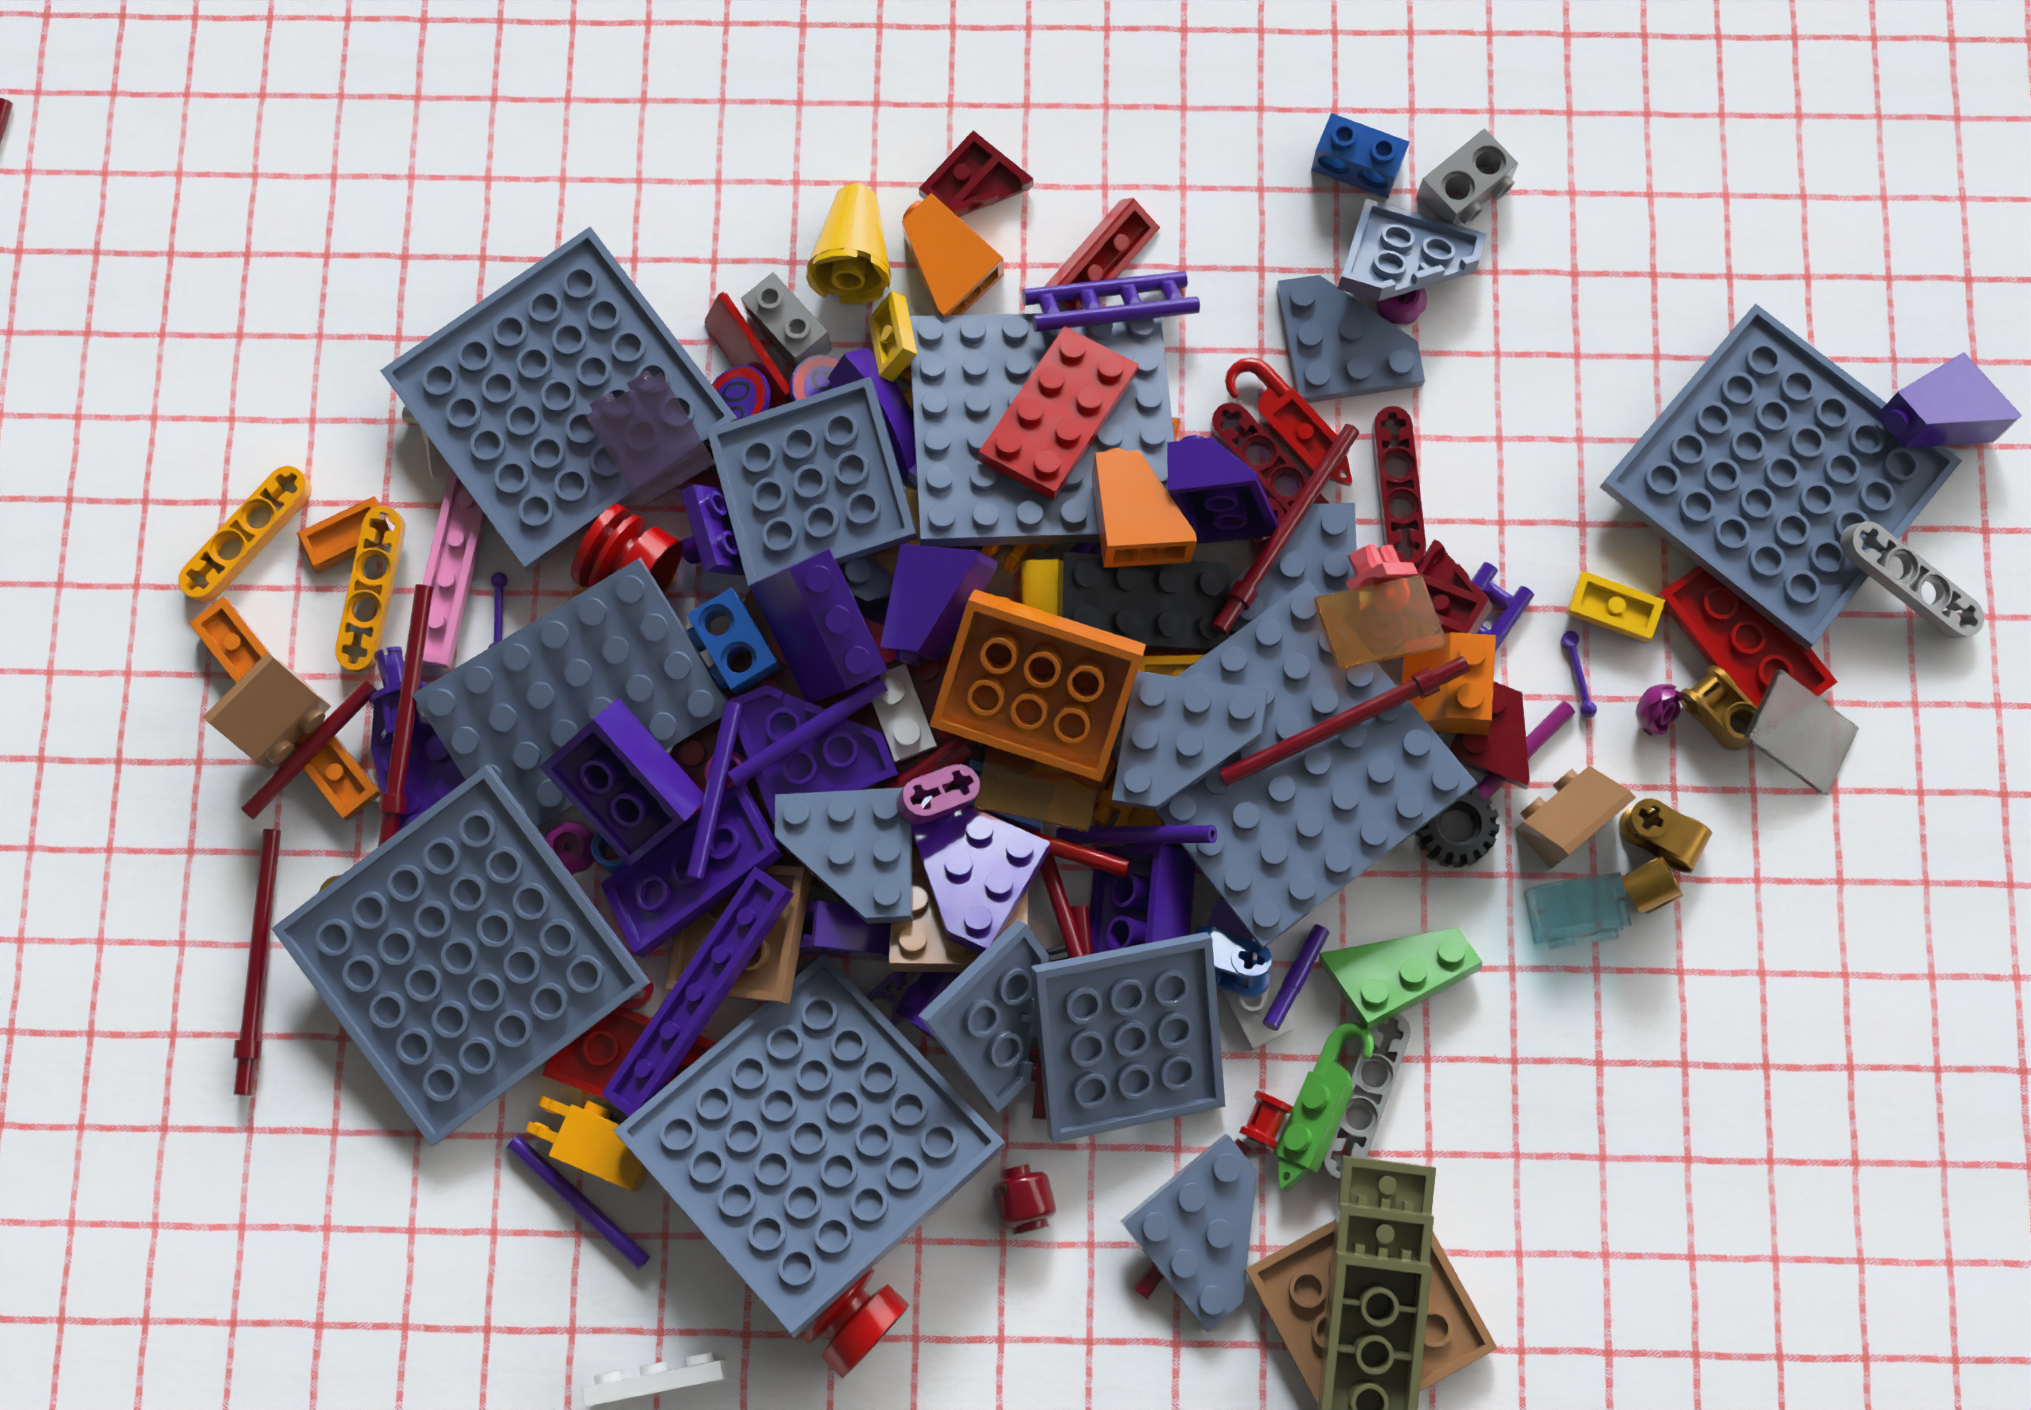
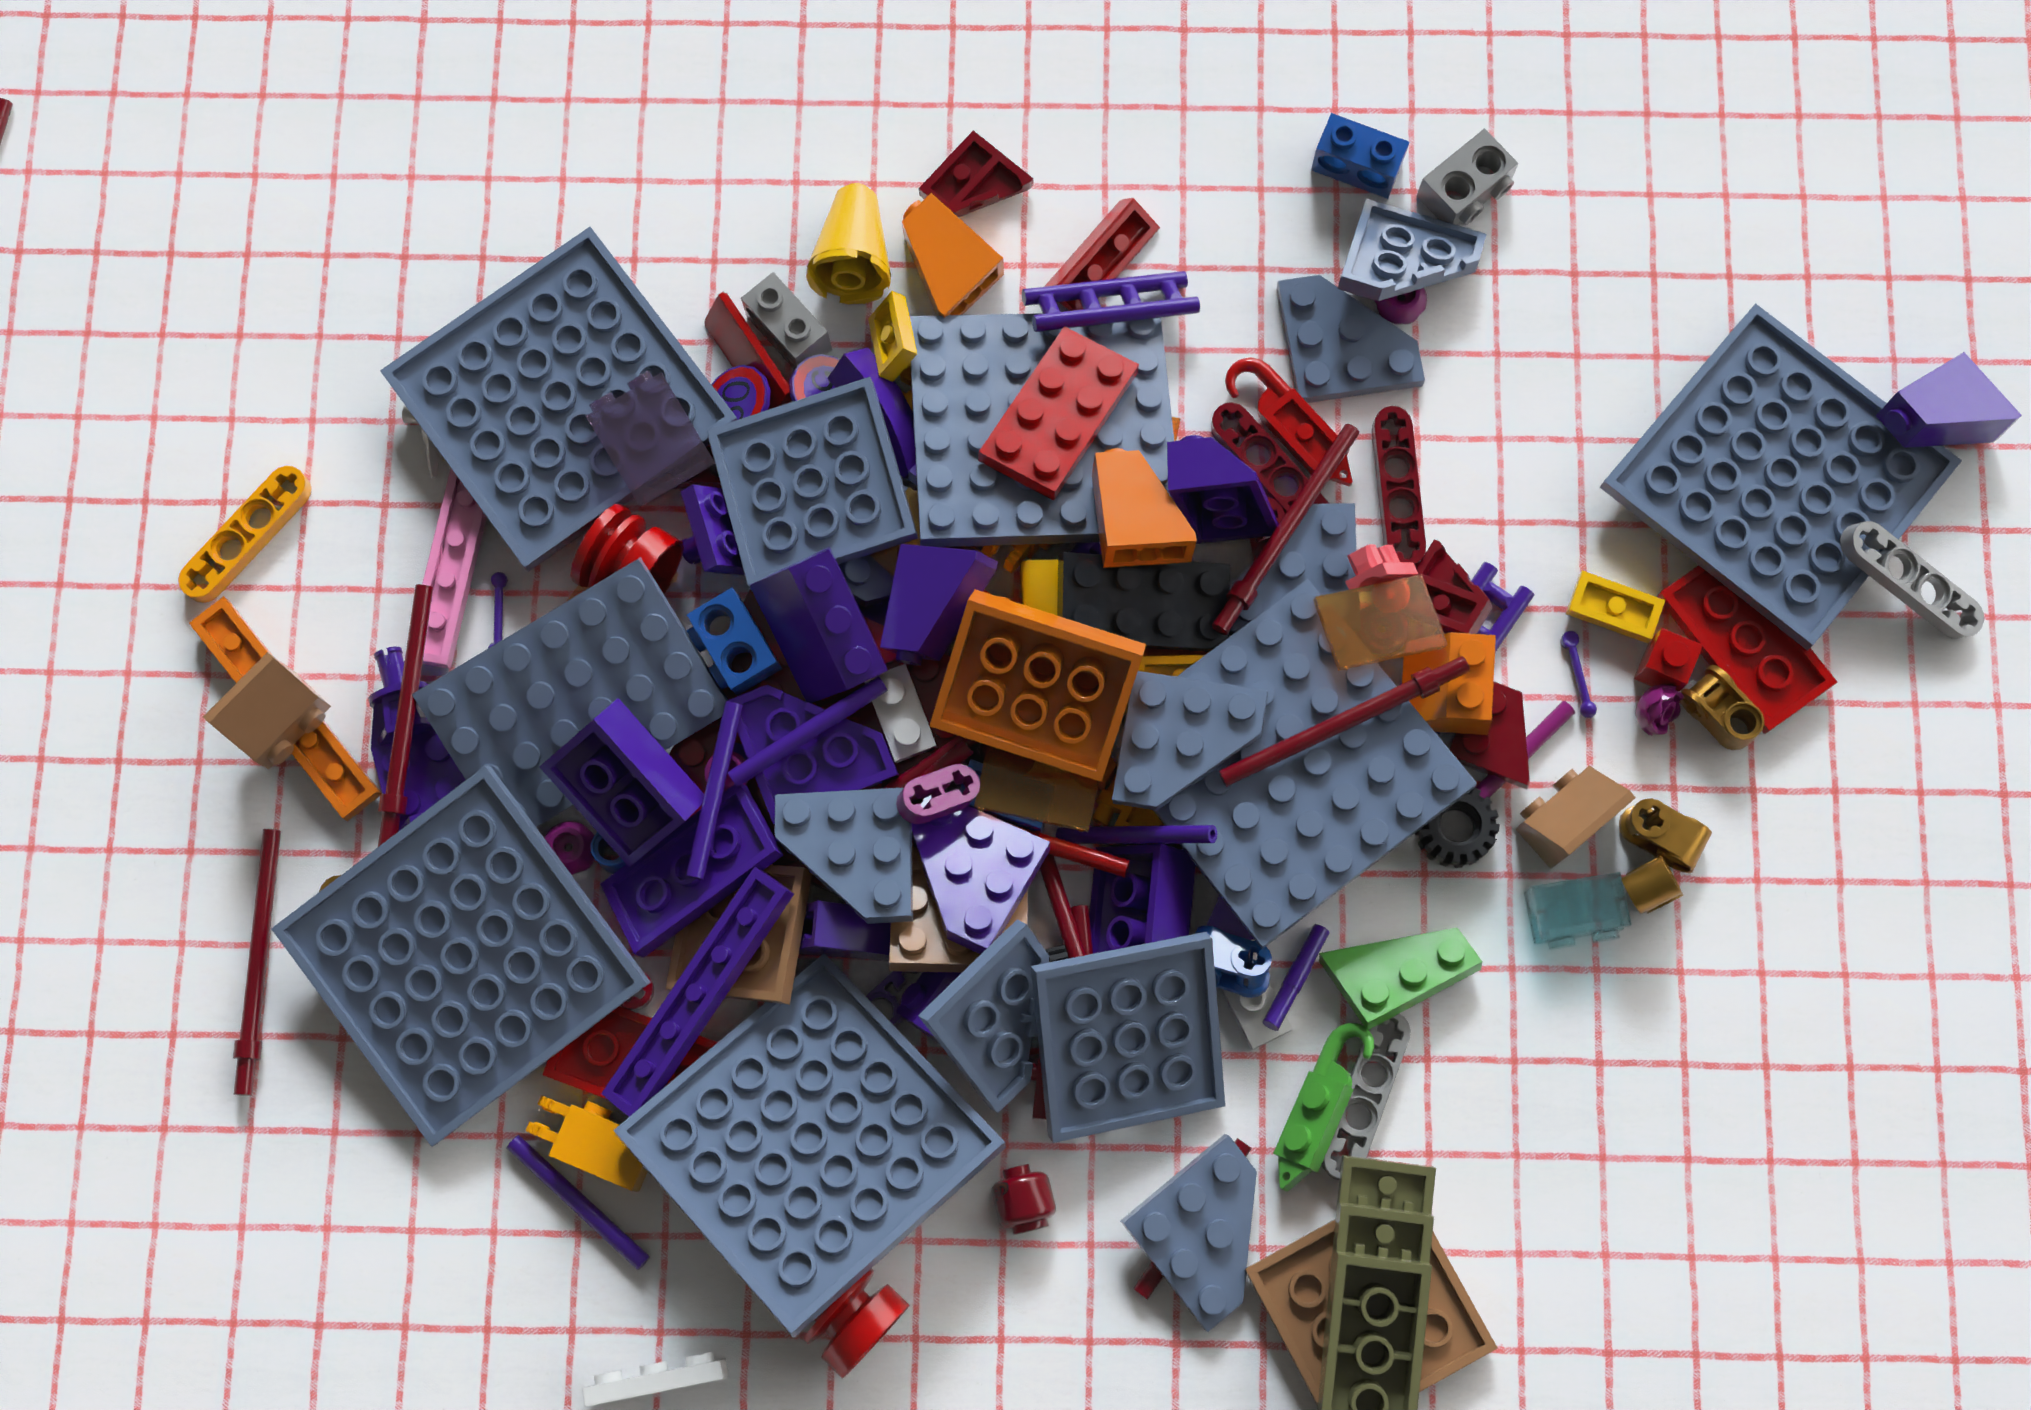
dark red bar [241,679,378,820] -> none
orange tile [296,496,392,574] -> none
light orange beam [335,506,406,672] -> none
red bush [1239,1091,1293,1149] -> none
clear smoke piece [1743,670,1859,795] -> none
none -> red brick [1634,628,1703,691]

